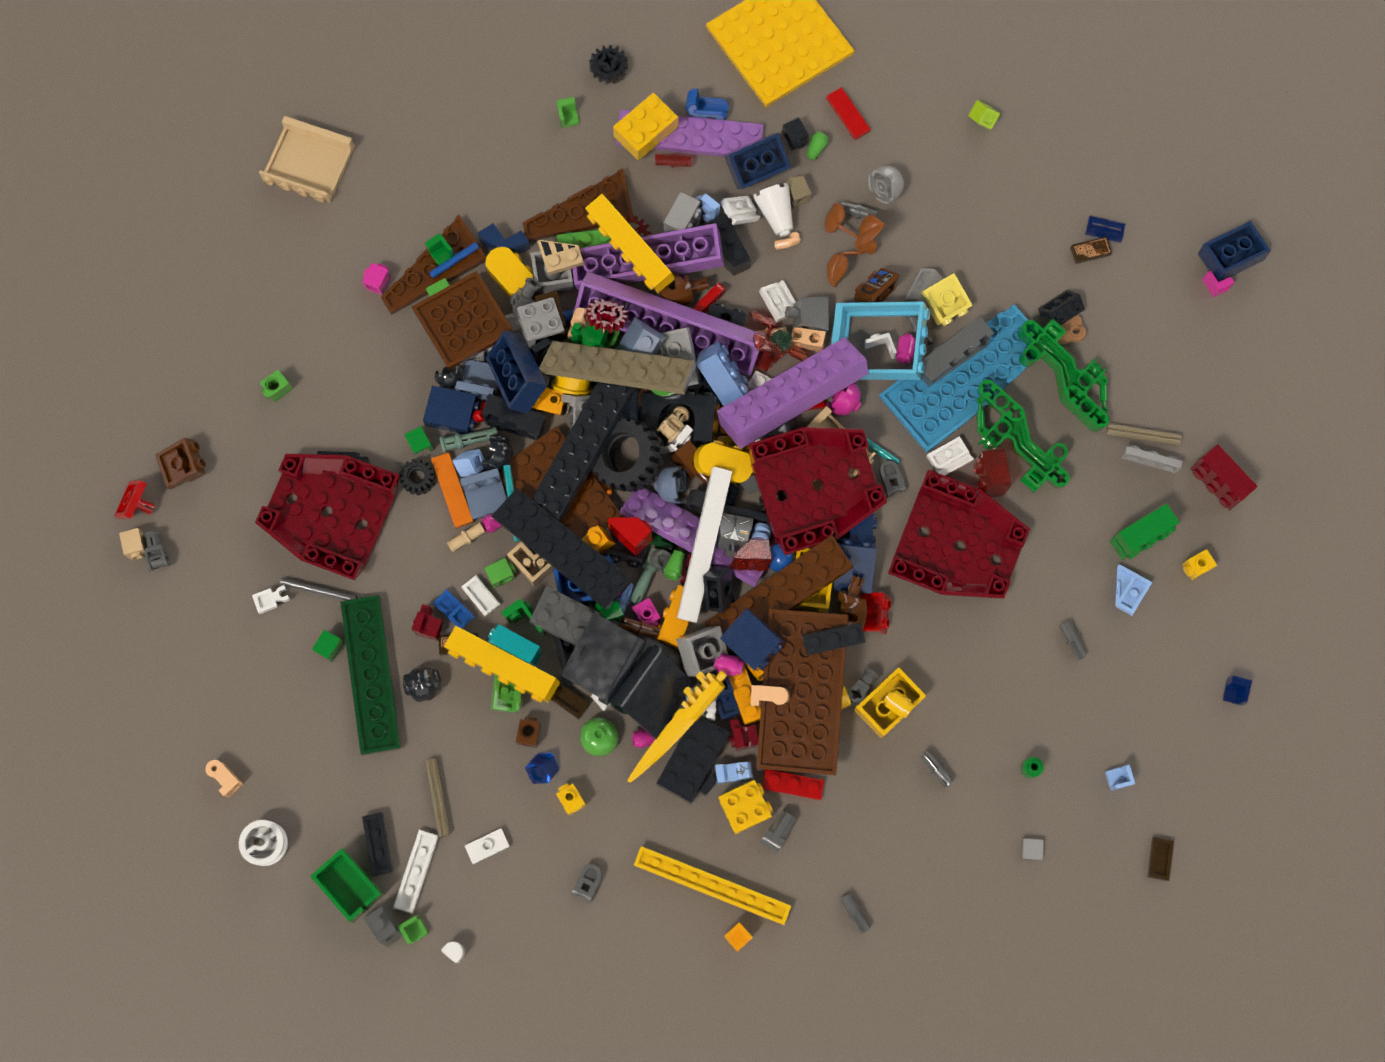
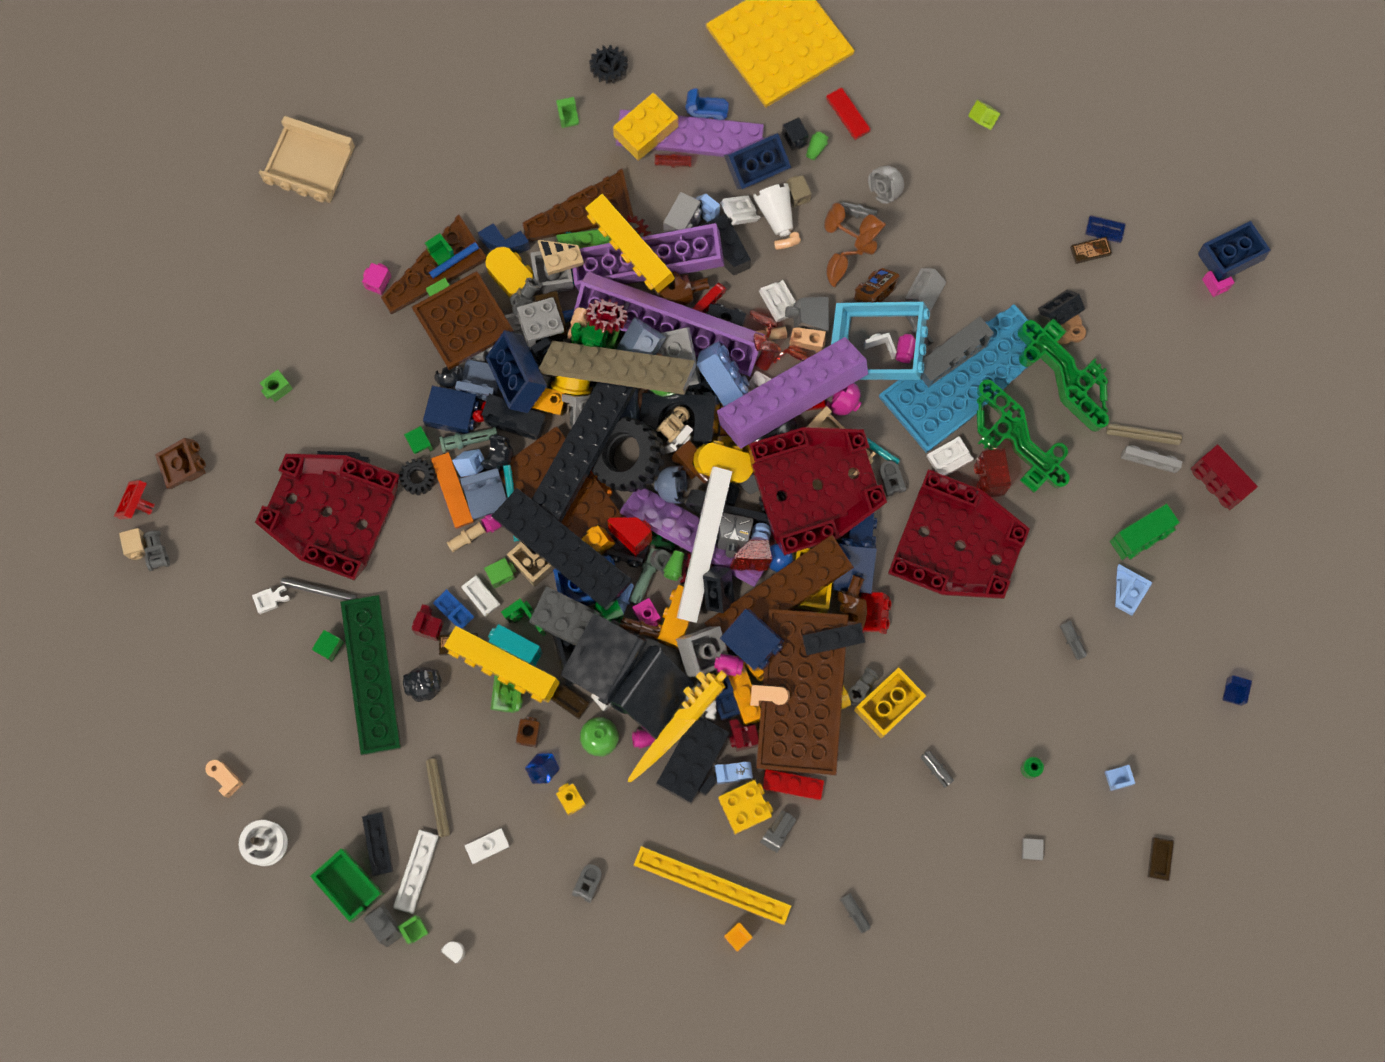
clear green gear [768,329,793,353] -> none
yellow brick [883,690,914,718] -> none
light yellow plate [921,273,973,326] -> none
yellow brick [1182,549,1217,580] -> none

